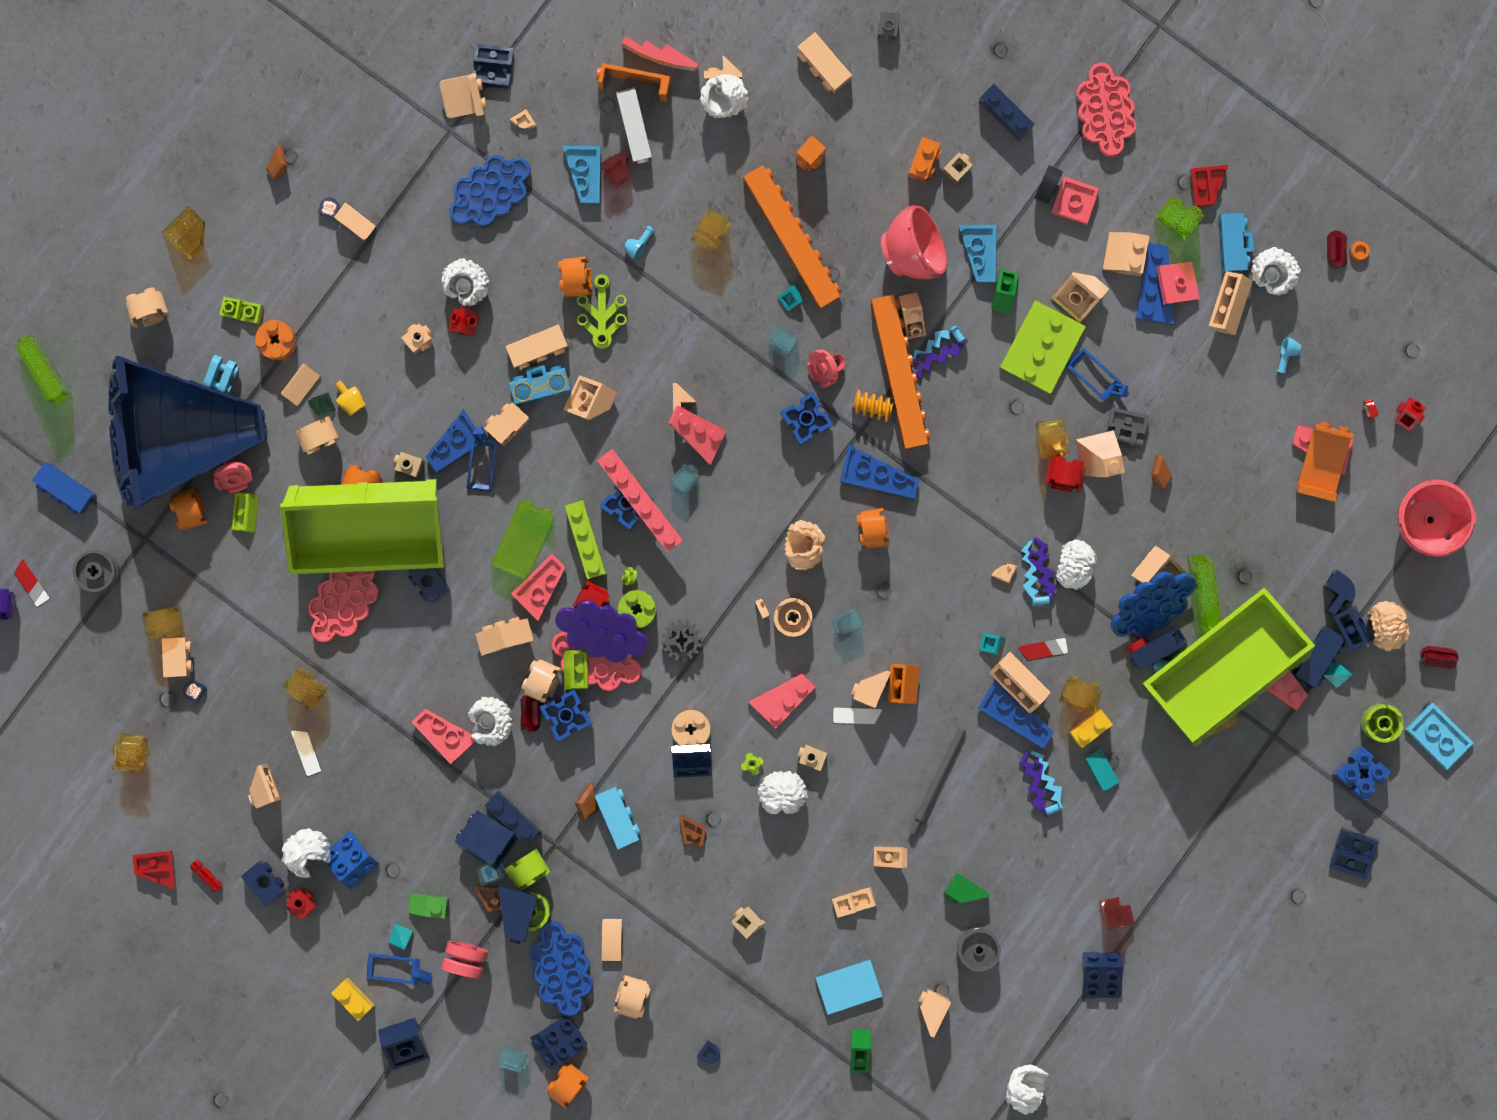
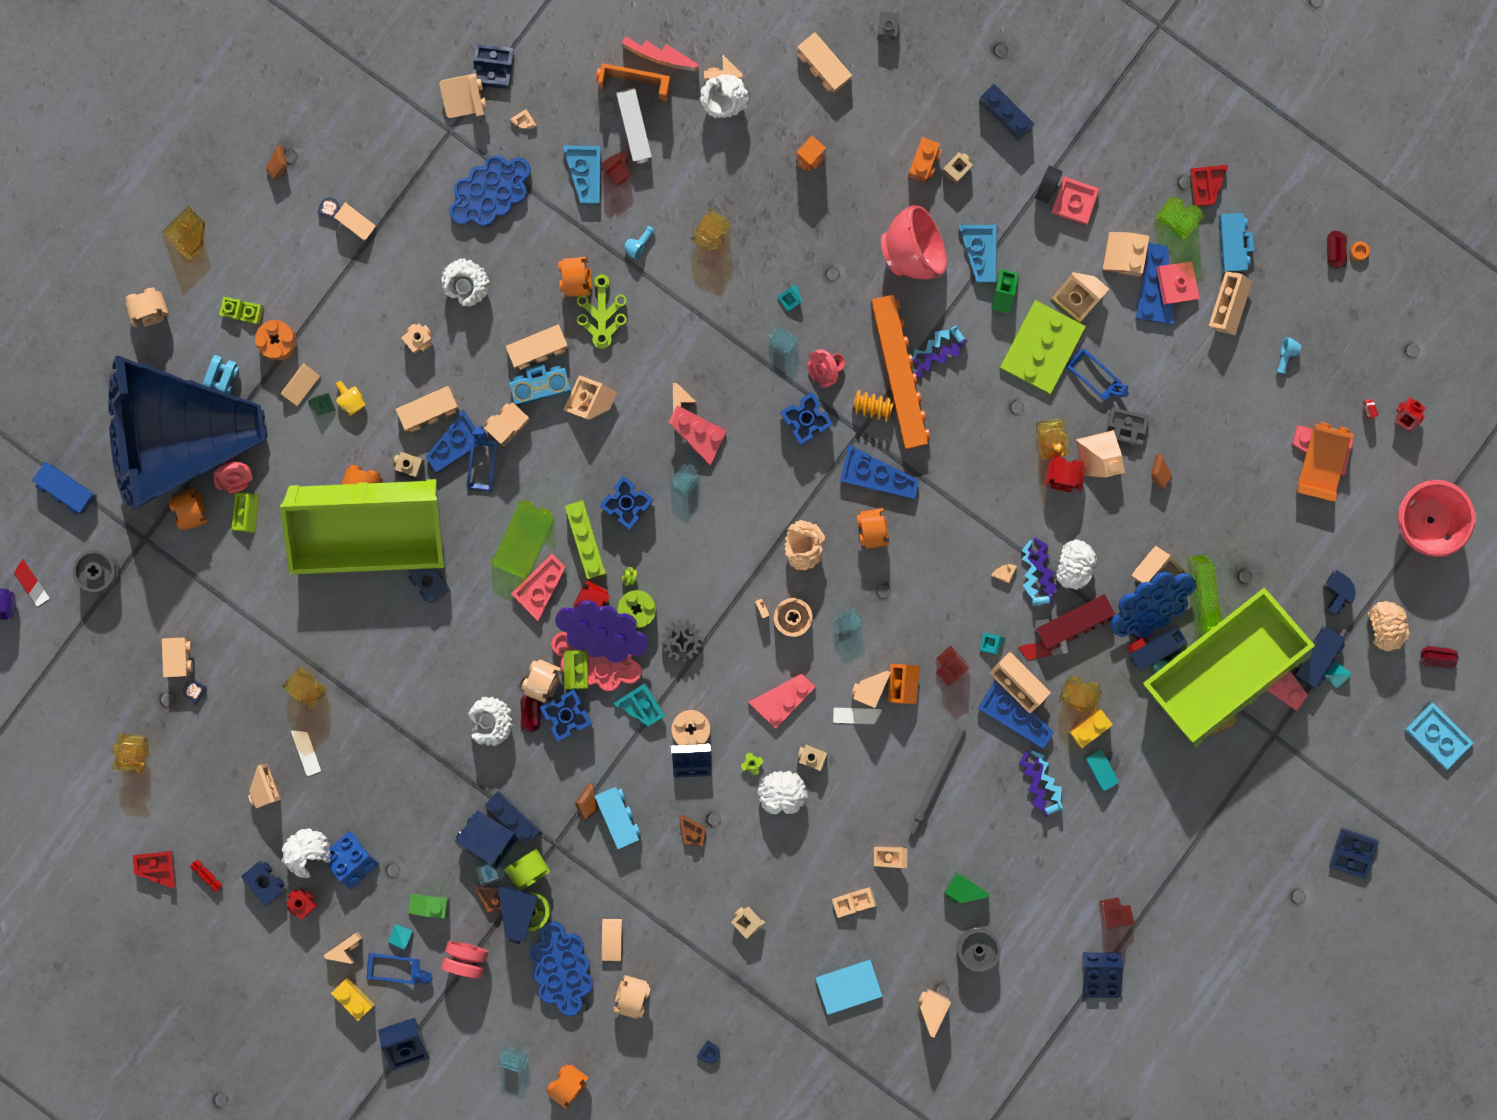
clear neon green slope [15,335,72,405] -> none
clear yellow brick [142,606,184,639] -> none
light nougat brick [294,416,339,455] -> none
coral plate [308,571,379,643] -> none
coral wing [411,709,476,765] -> none
red brick [448,306,479,336] -> none
light nougat brick [475,617,534,656] -> none
dark blue bracket [530,1015,587,1070] -> none
coral plate [597,449,683,552] -> none
orange brick [743,165,841,310] -> none
green slope [850,1029,871,1073] -> none
light nougat slope [898,292,926,340] -> none
white hair [1006,1064,1048,1115] -> none
coral plate [1076,63,1136,157] -> none
white hair [1251,247,1301,295] -> none
blue brick [1333,746,1392,801] -> none
dark blue brick [1334,606,1373,651] -> none
lime brick [1360,704,1404,743] -> none
none -> light nougat slope [324,932,362,964]
none -> light nougat brick [396,386,459,433]
none -> teal wing [614,683,666,726]
none -> clear red brick [936,645,970,686]
none -> dark red brick [1035,594,1115,651]

